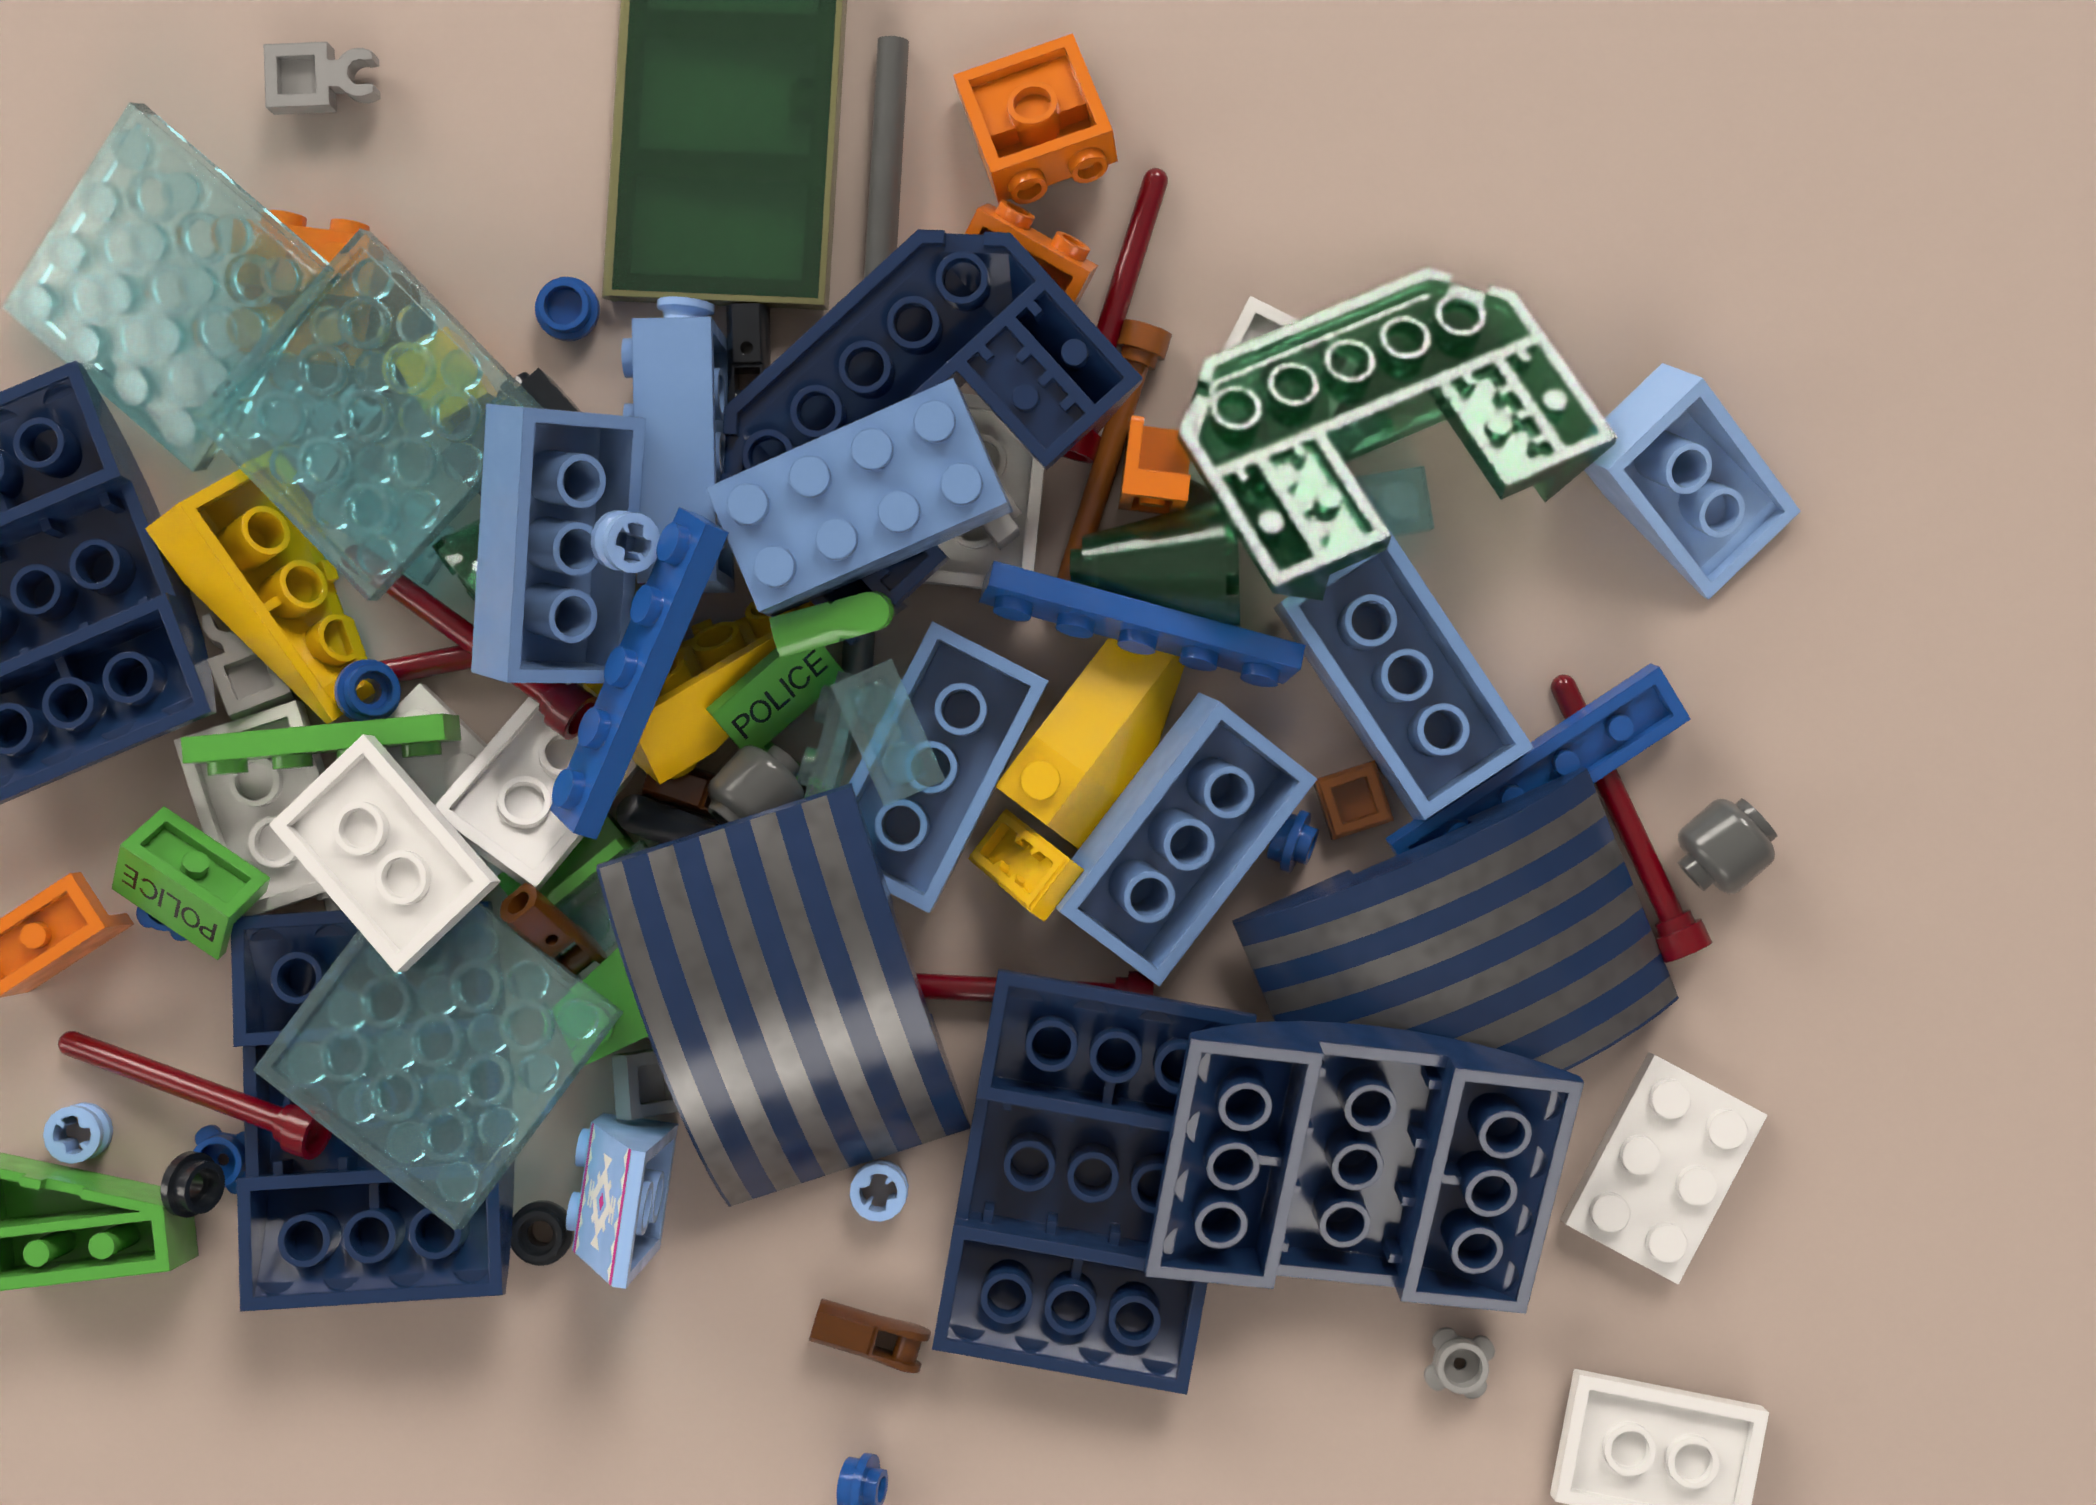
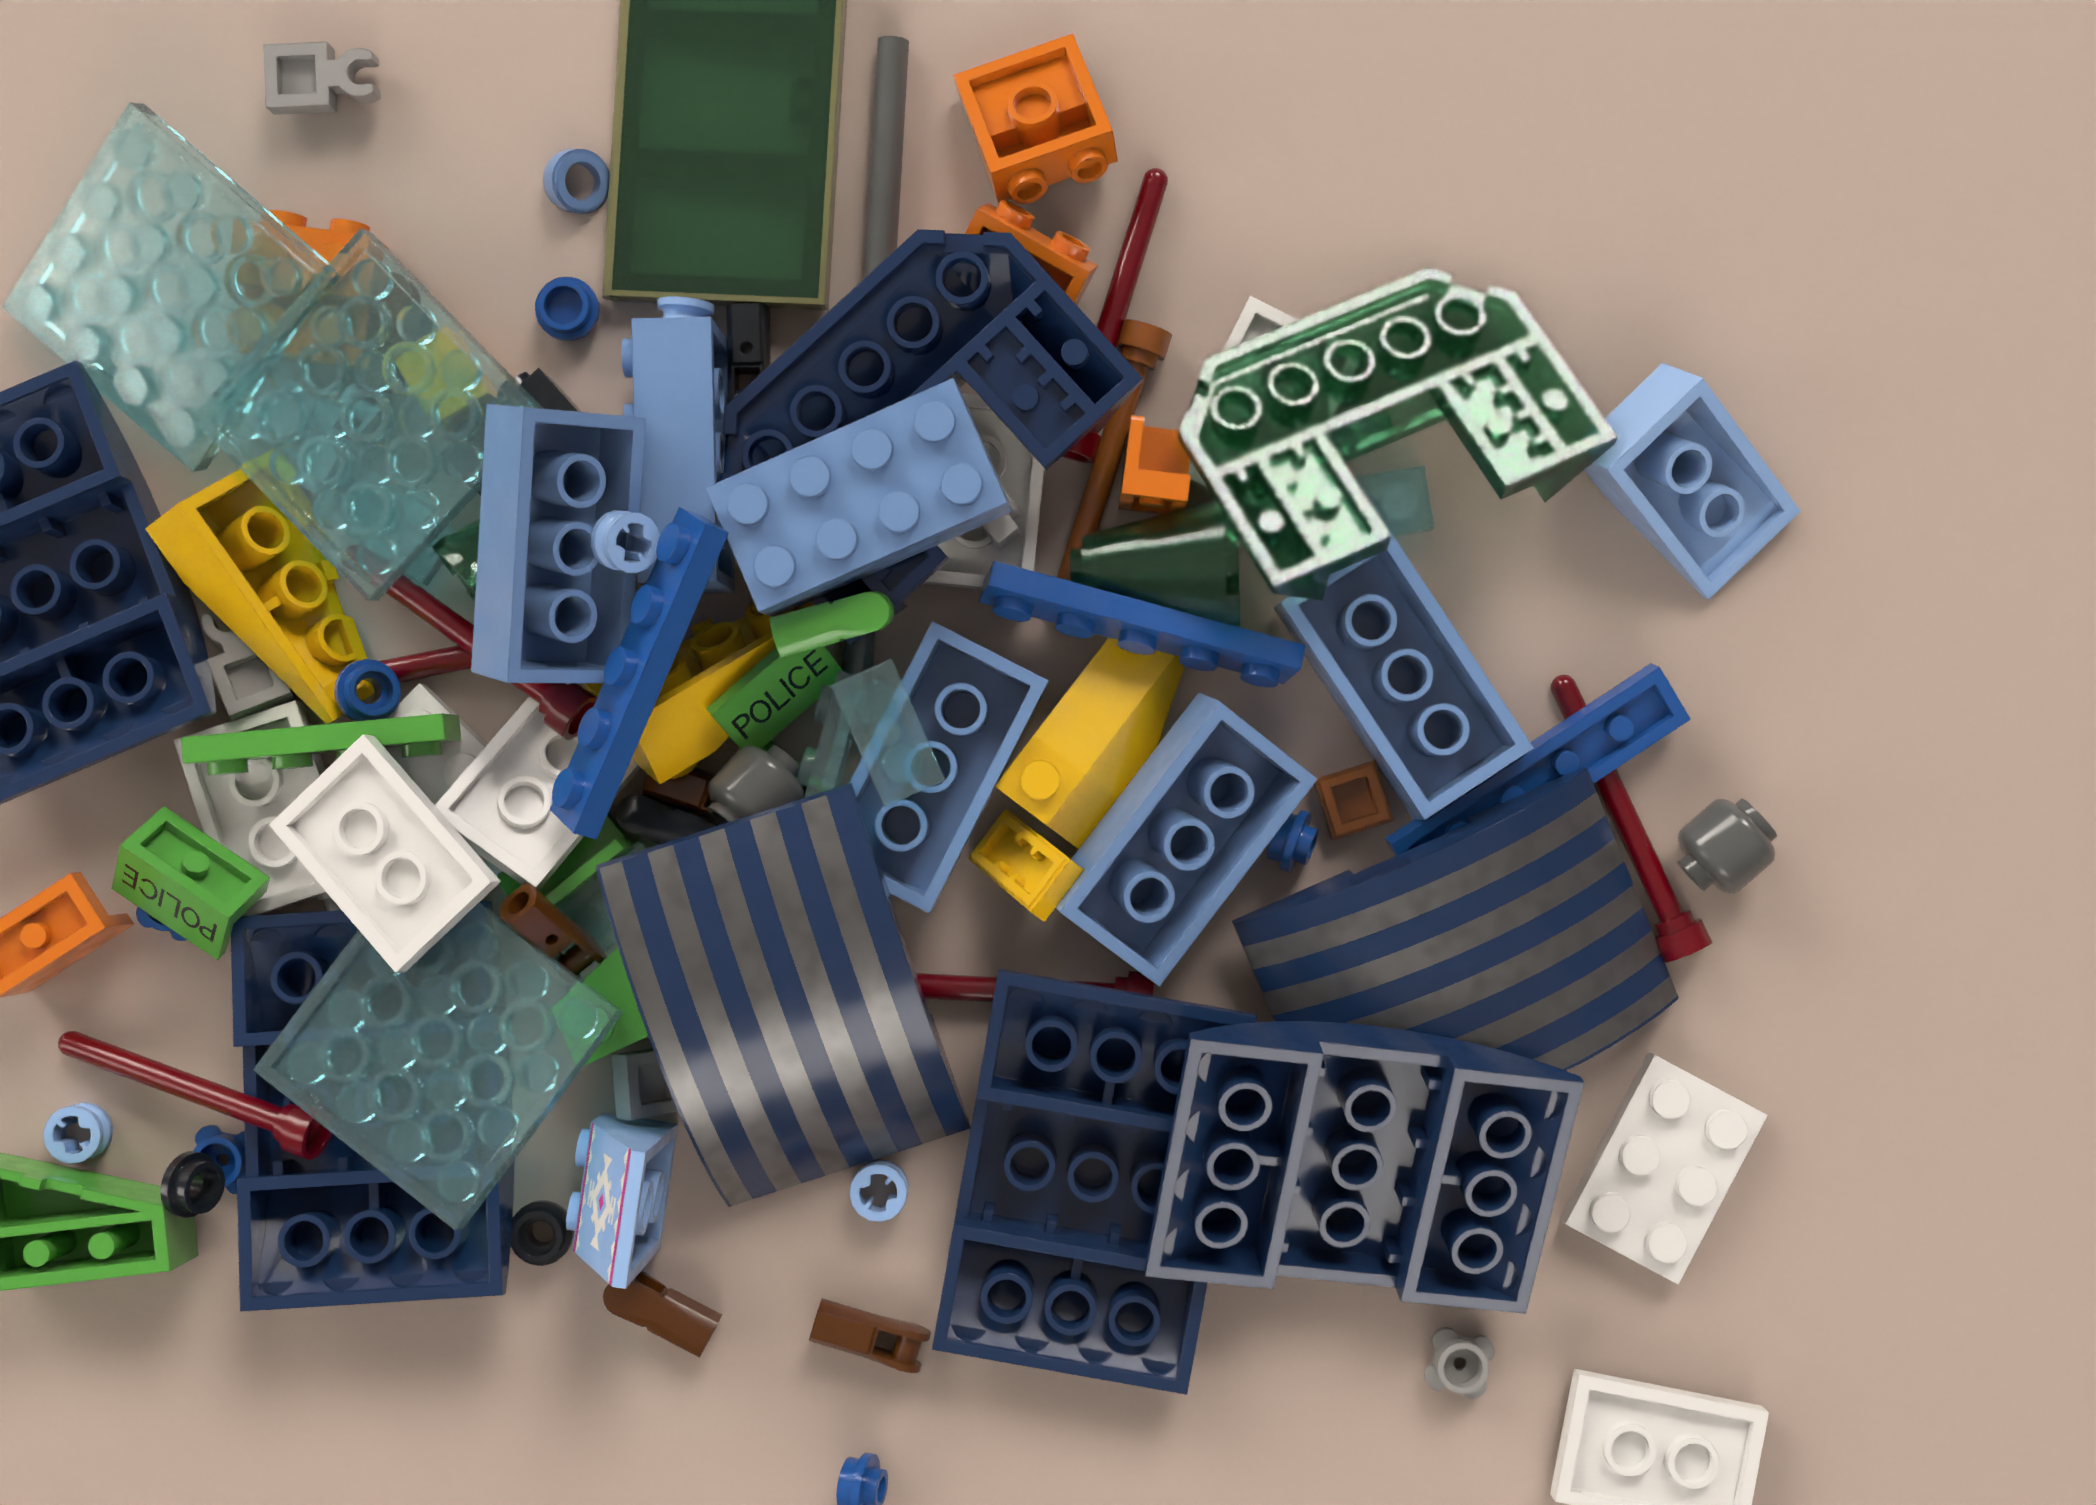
none -> medium blue piece [543,149,610,214]
none -> reddish brown bar [603,1271,722,1358]

